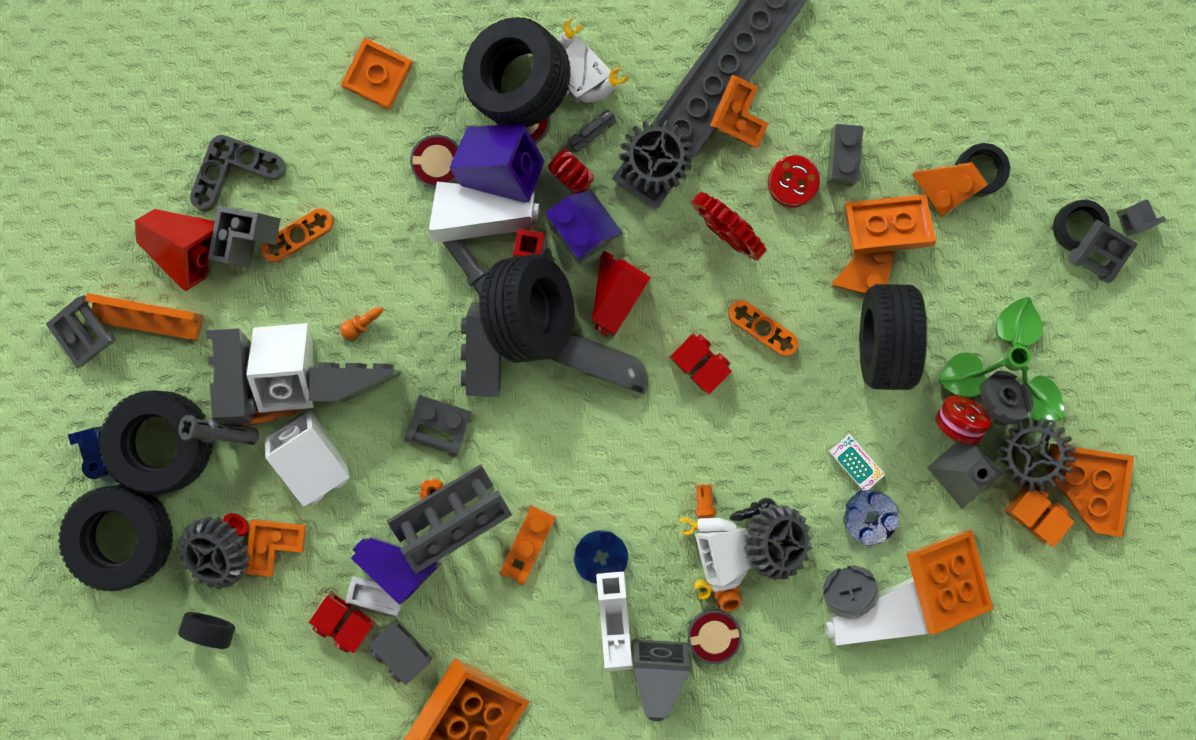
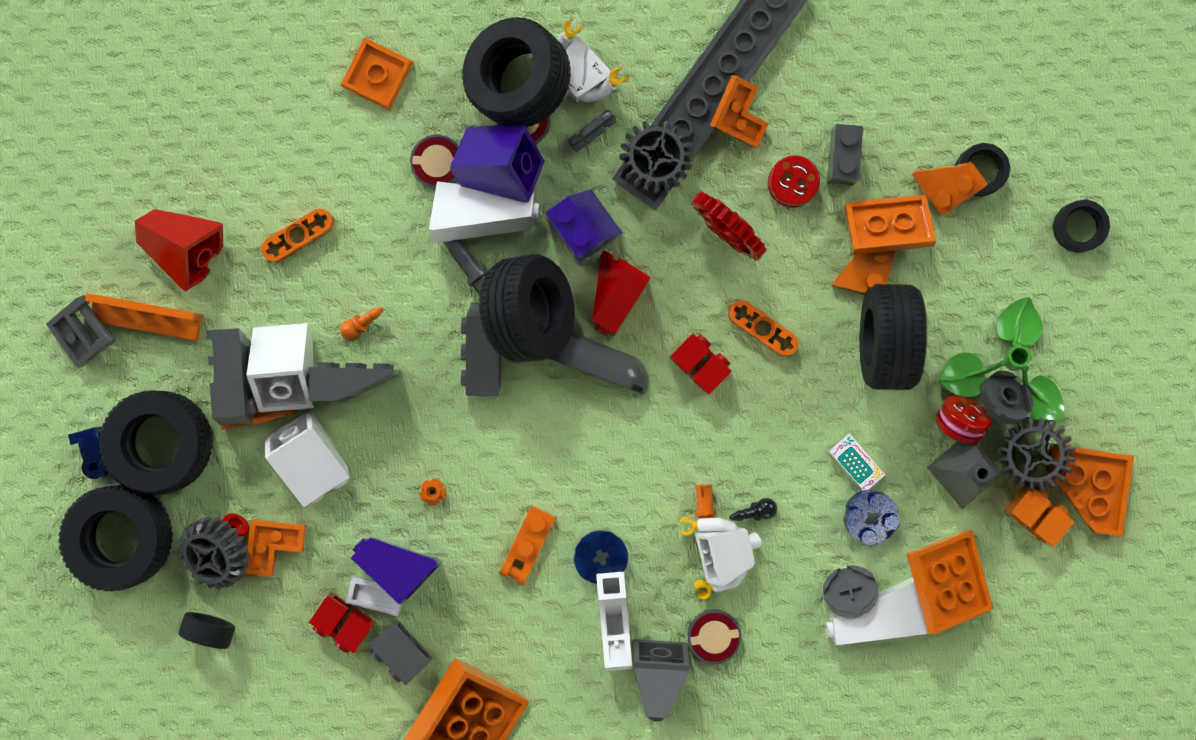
dark grey pin [179,415,259,445] -> none
dark grey beam [190,135,287,211] -> none
dark grey brick [208,206,281,268] -> none
dark grey fence [387,464,512,574] -> none
dark grey plate [404,395,472,458] -> none
red brick [513,229,548,257] -> none
red gear [548,149,594,194] -> none
orange plate [714,587,743,612] -> none
dark grey gear [744,505,813,580] -> none
dark grey plate [1068,219,1138,283] -> none
dark grey panel [1117,199,1166,237] -> none

